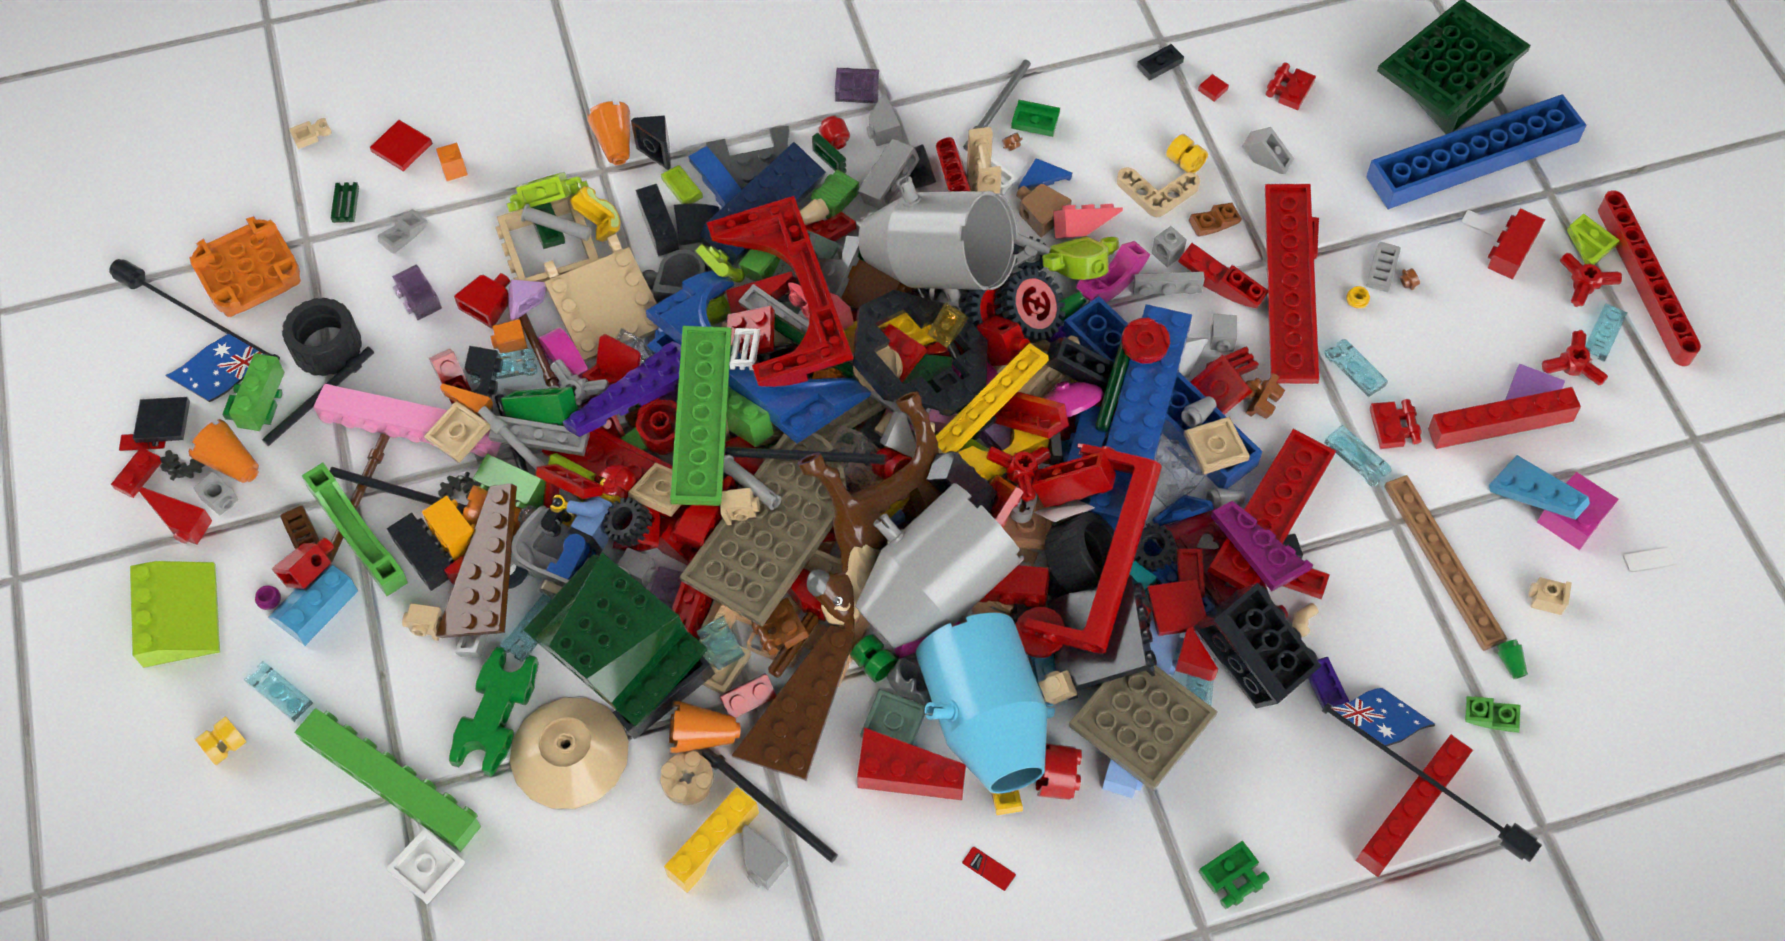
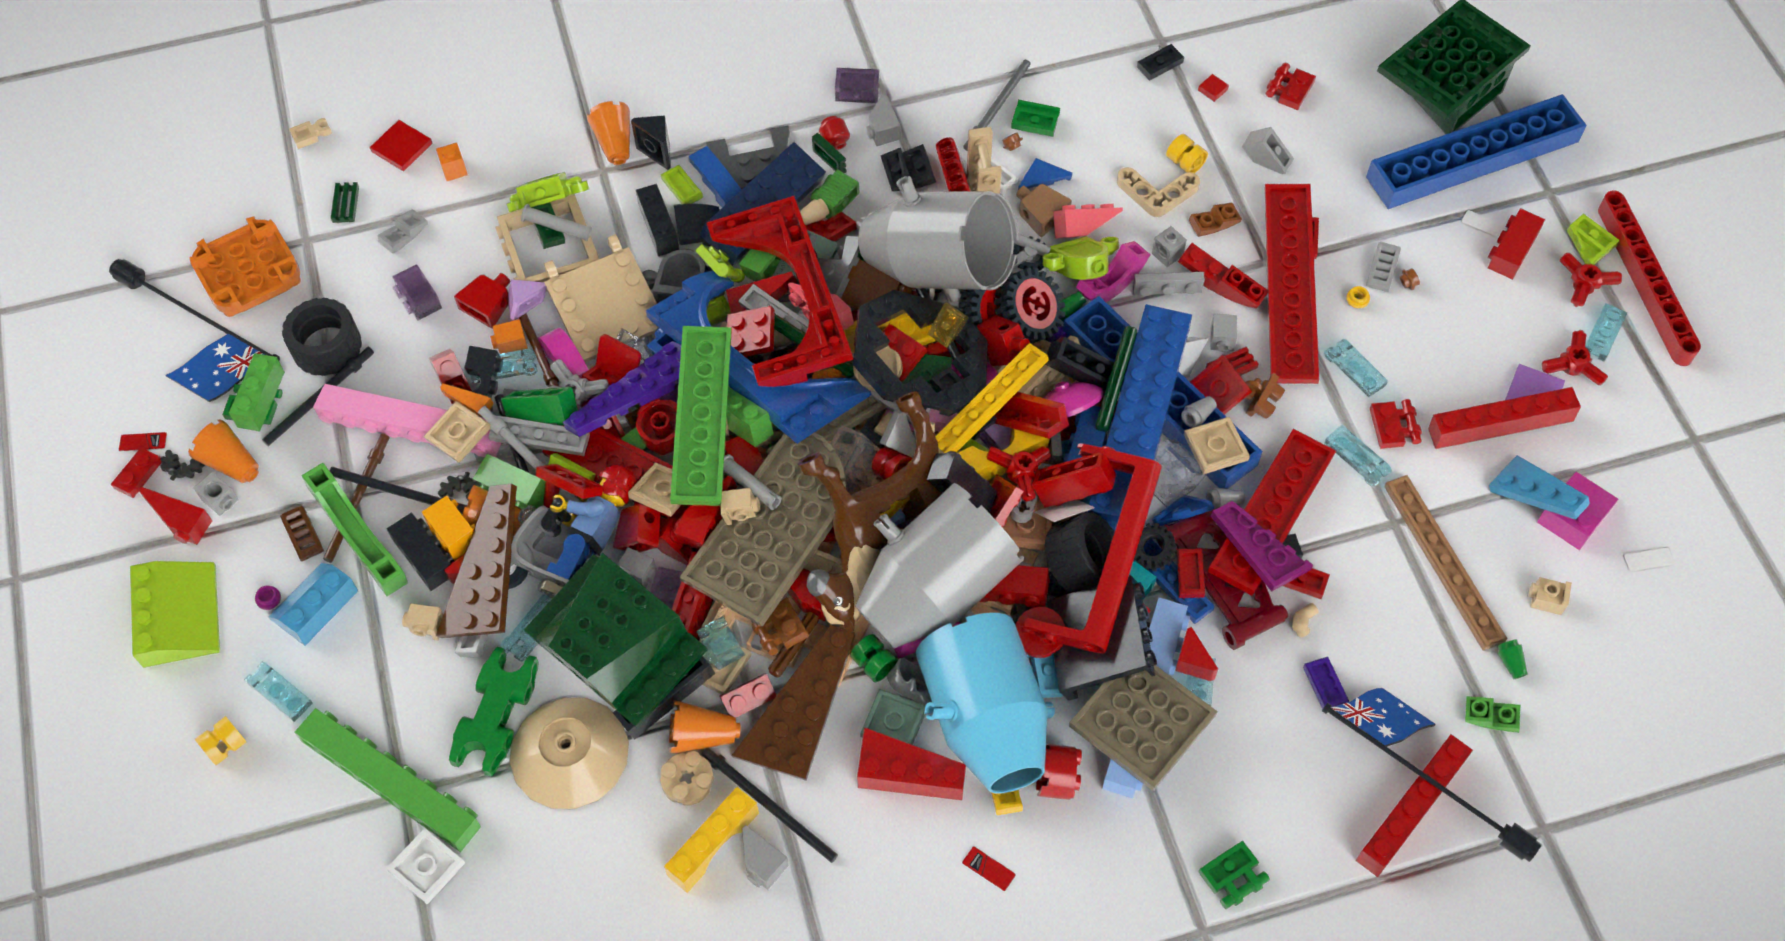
black tile [133,397,190,443] -> none
red torso [271,538,334,589] -> none
yellow animal [570,186,621,242] -> none
black tyre [603,497,652,547] -> none
black bar [725,447,887,466] -> none
white tile [729,328,760,370] -> none
light grey brick [858,139,920,209] -> none
tan brick [1038,670,1078,705] -> none
red tile [1121,318,1170,364] -> none
red tile [1146,579,1206,636] -> none
black brick [1193,583,1322,709] -> none

